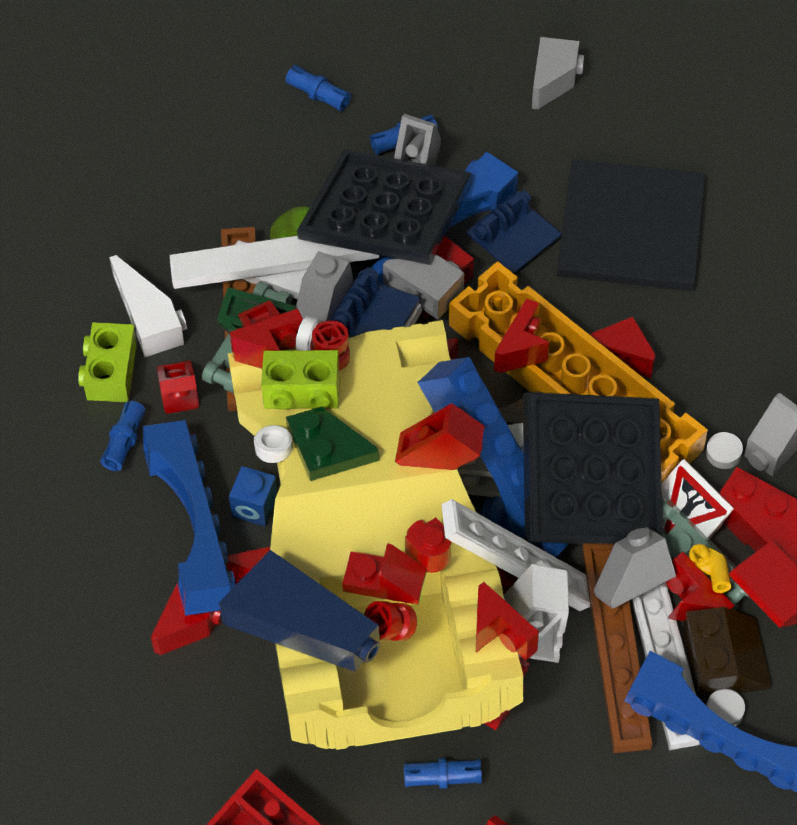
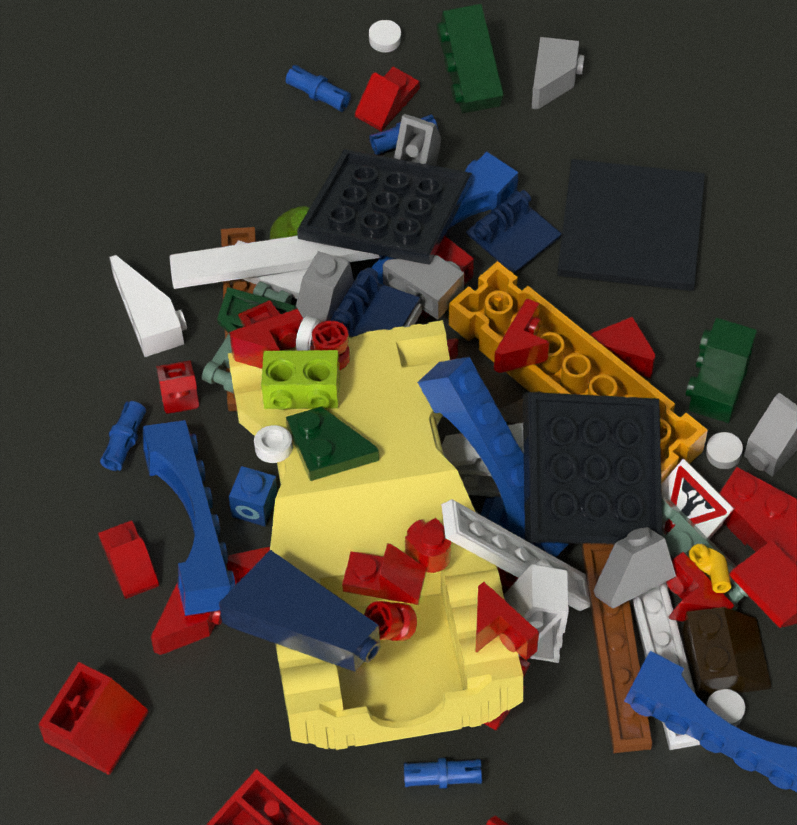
lime brick [78,322,137,402] -> none
red slope [395,403,485,470] -> none
none -> red slope [38,662,149,775]
none -> red slope [98,520,159,599]
none -> red slope [355,66,420,132]
none -> white tile [369,20,401,52]
none -> dark green wedge [437,4,504,114]
none -> dark green brick [685,318,757,423]

